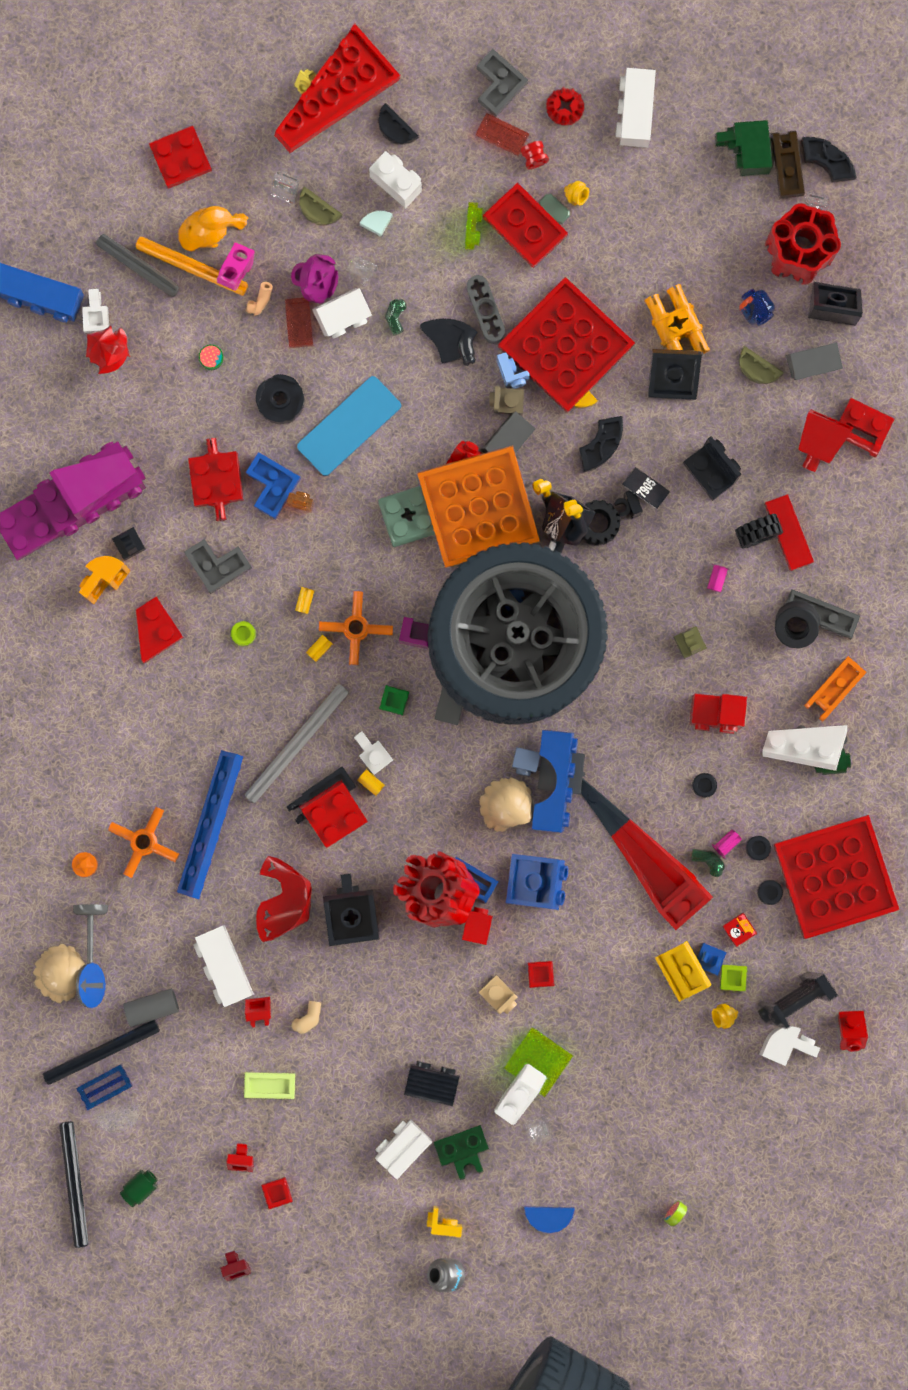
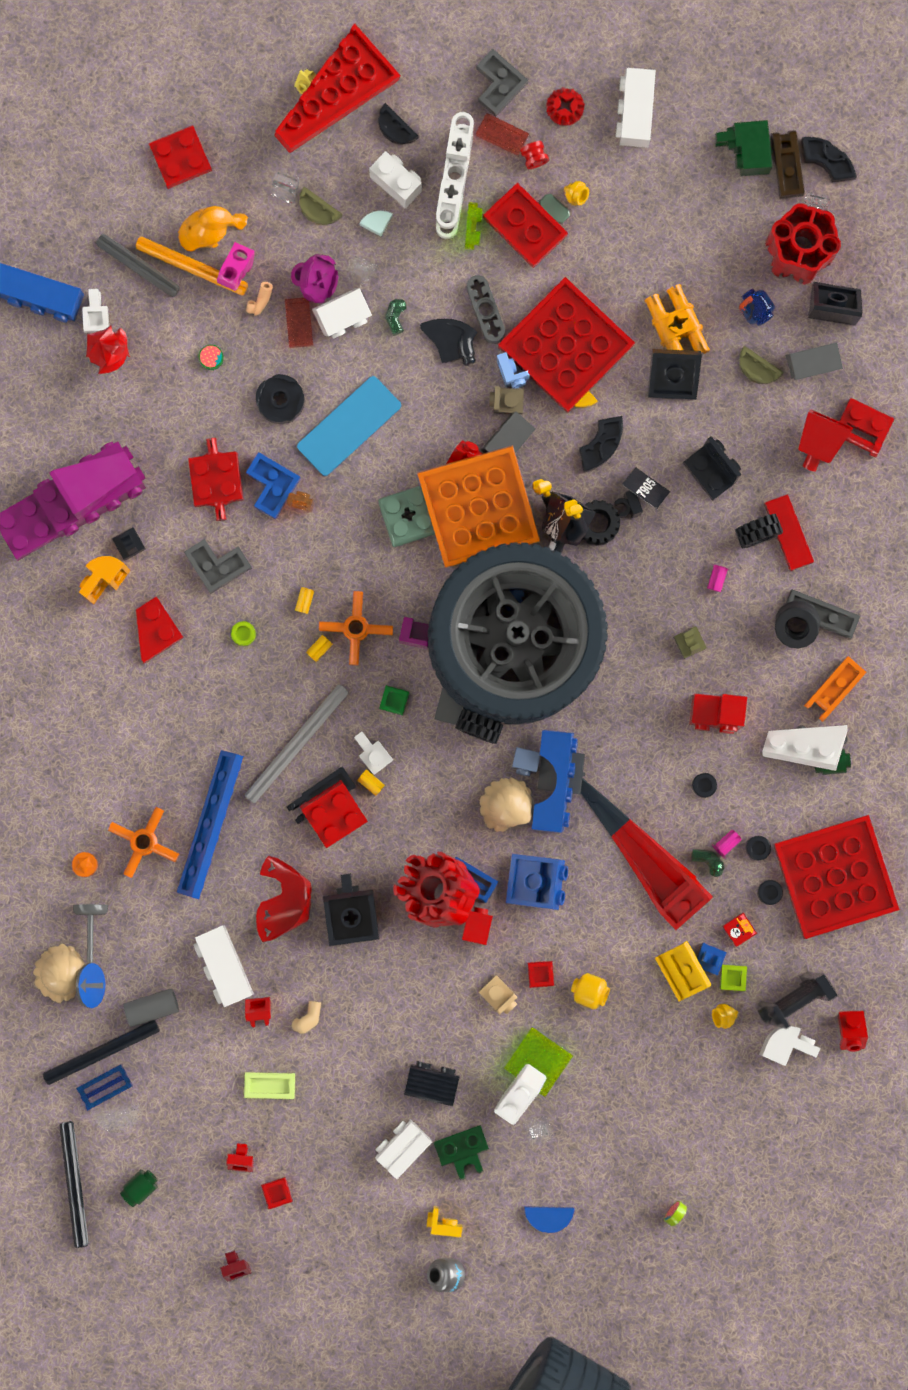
none -> white piece [436,112,474,239]
none -> black tyre [455,709,504,744]
none -> yellow head [571,973,610,1010]

